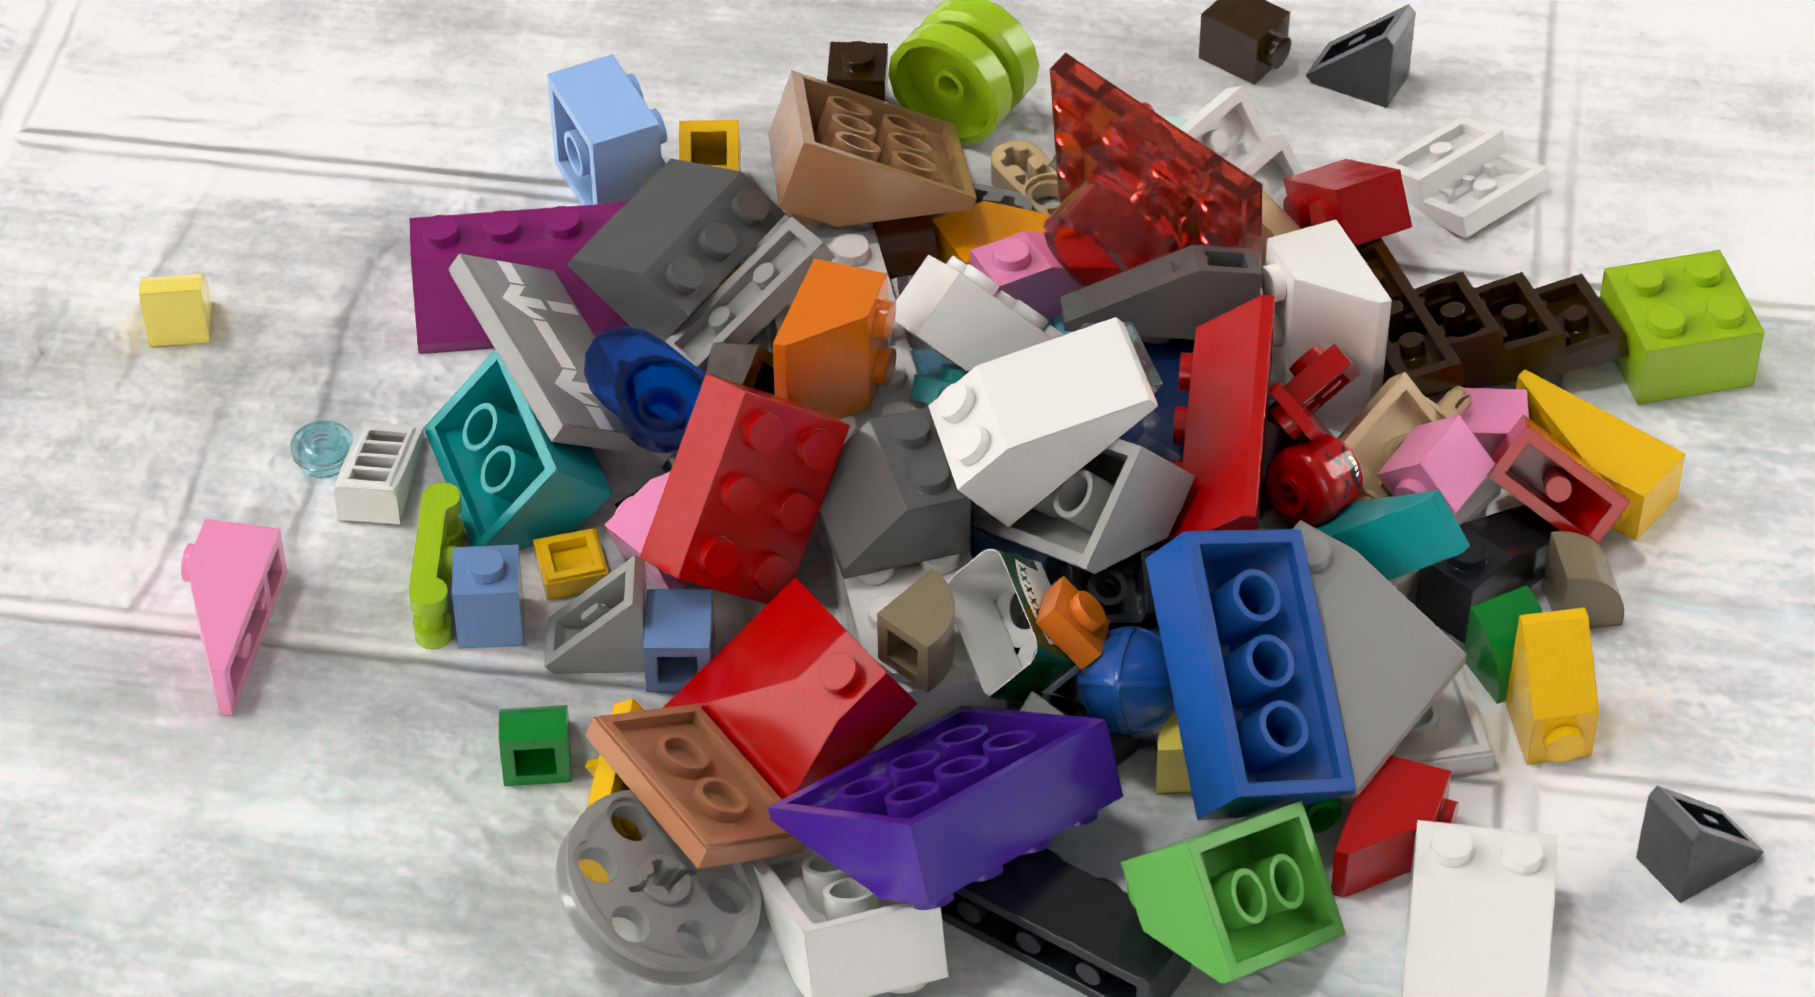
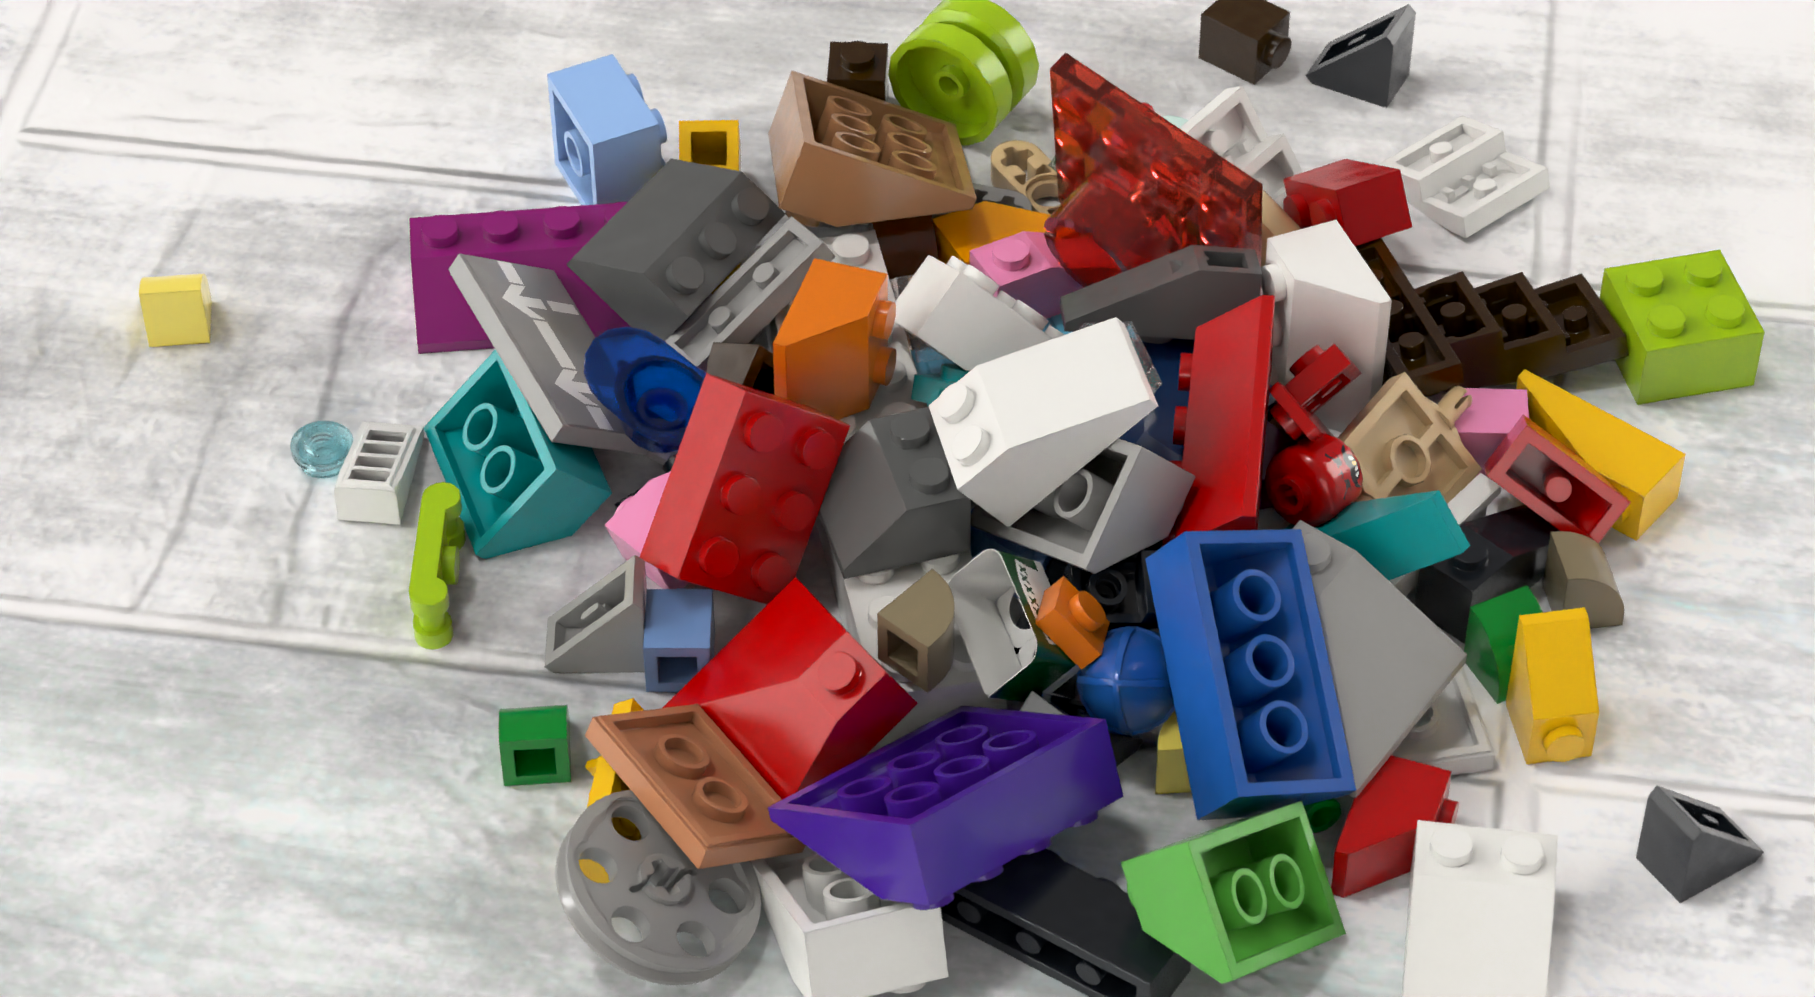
bright pink slope [181,519,288,716] -> none
medium blue brick [452,544,524,649] -> none
yellow tile [533,528,609,601] -> none
bright pink brick [1377,415,1495,514] -> none

